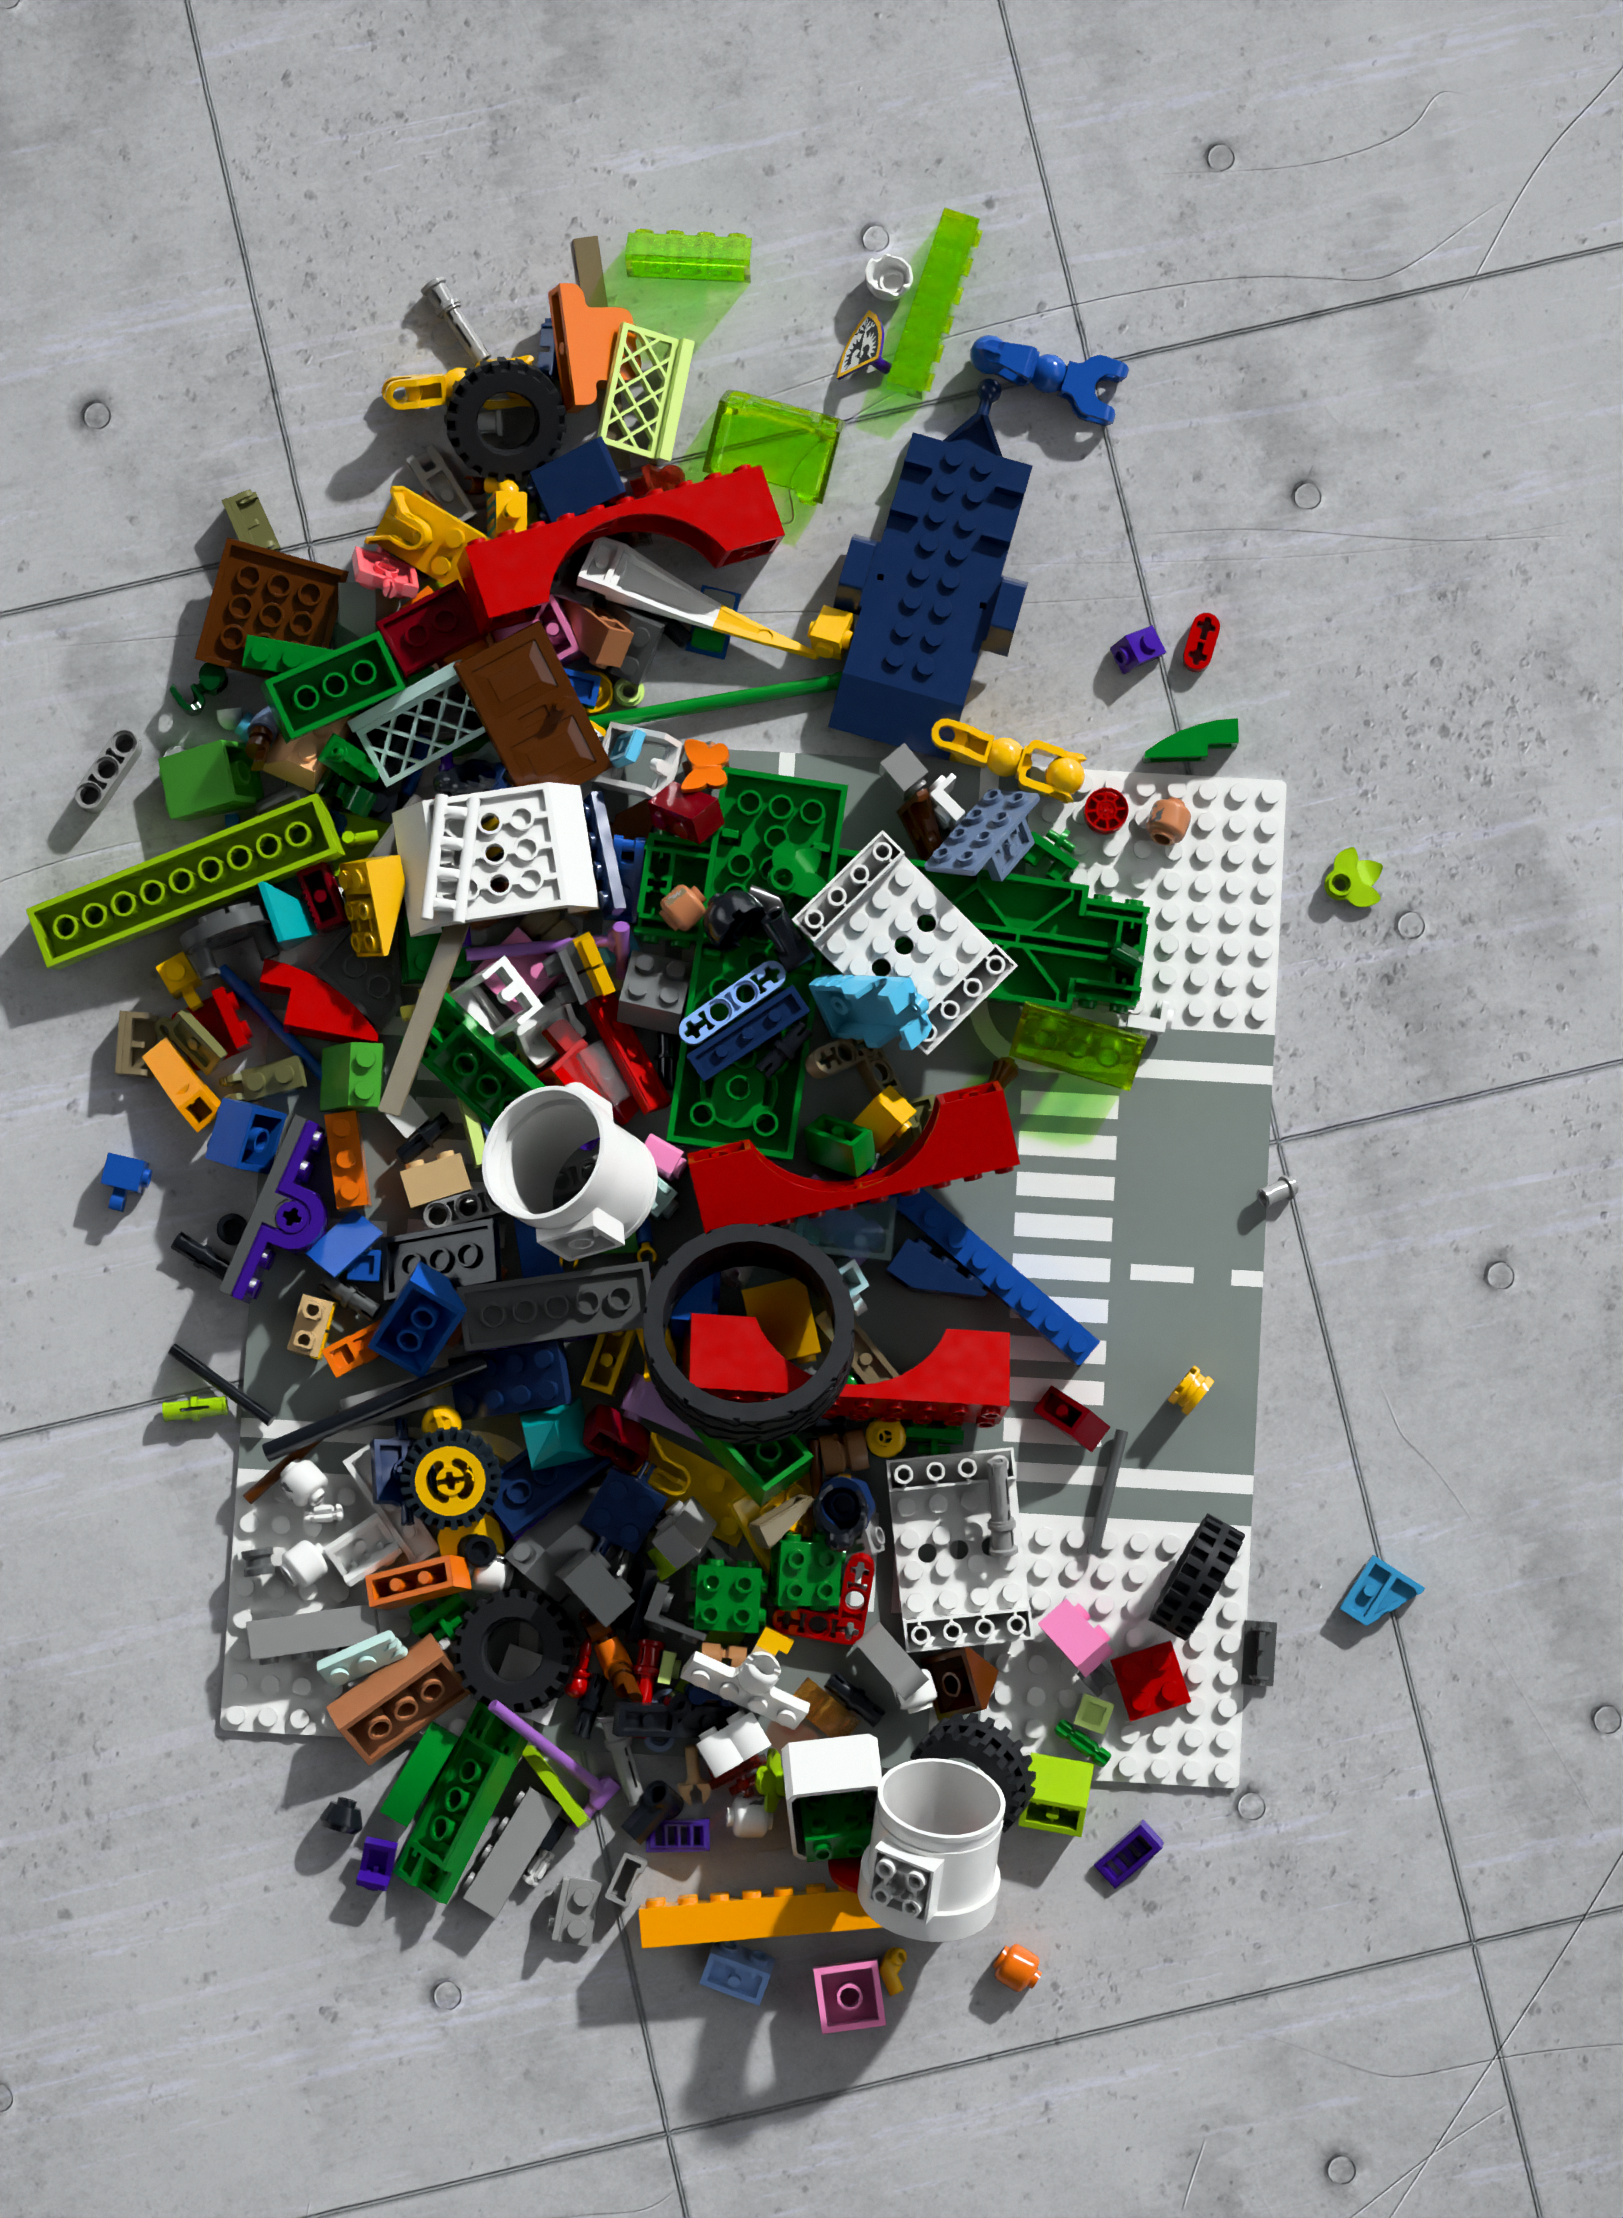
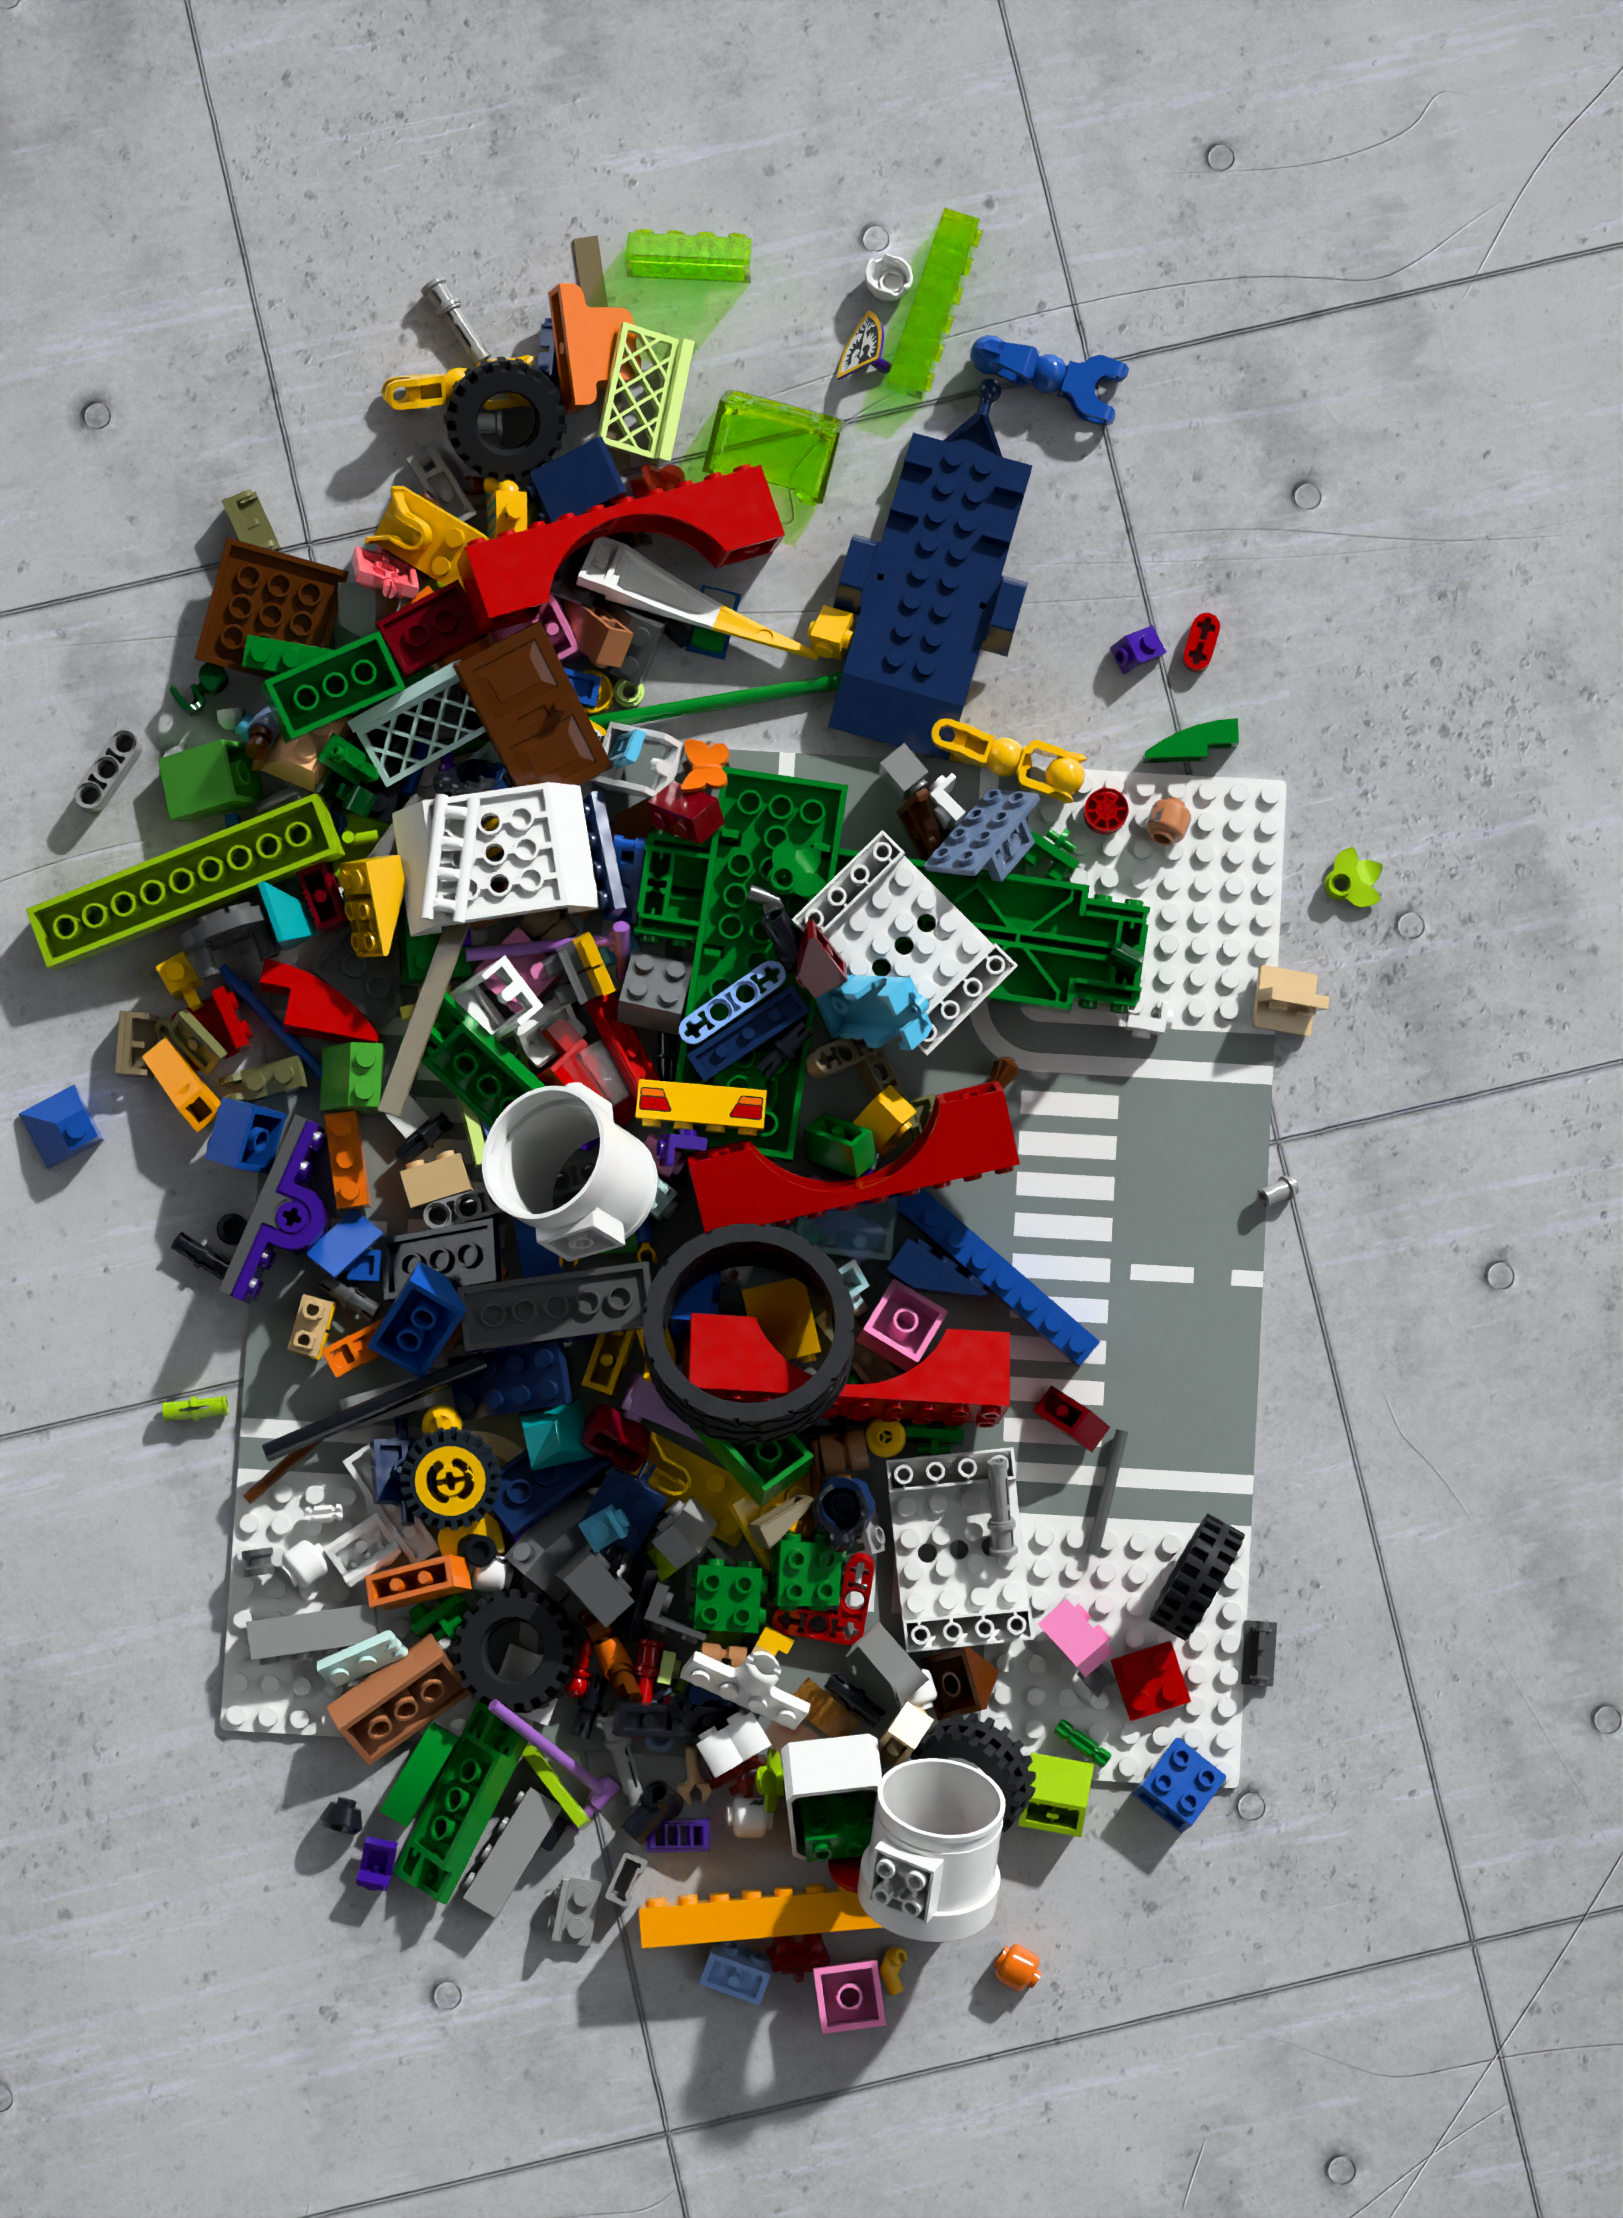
blue brick [101,1152,152,1212] -> none
black bar [168,1344,276,1426] -> none
white head [280,1459,327,1507] -> none
white piece [522,1847,555,1887] -> none
nougat head [659,885,707,932] -> none
black cylinder [703,890,766,953] -> none
clear neon green slope [1009,1001,1148,1092] -> none
yellowish green plate [1073,1693,1115,1735] -> none
dark purple slope [1094,1819,1164,1889] -> none
yellow wheel [1167,1365,1214,1415] -> none
dark azure wing [1338,1555,1425,1626] -> none
none -> blue slope [19,1084,104,1169]
none -> medium azure bracket [578,1504,630,1553]
none -> yellow brick [635,1079,767,1136]
none -> dark purple bracket [656,1129,707,1167]
none -> clear red hips [766,1933,830,1983]
none -> slope [795,919,848,999]
none -> bright pink brick [856,1279,948,1372]
none -> brick [878,1702,933,1768]
none -> blue bracket [1131,1738,1226,1834]
none -> tan bracket [1252,965,1329,1036]

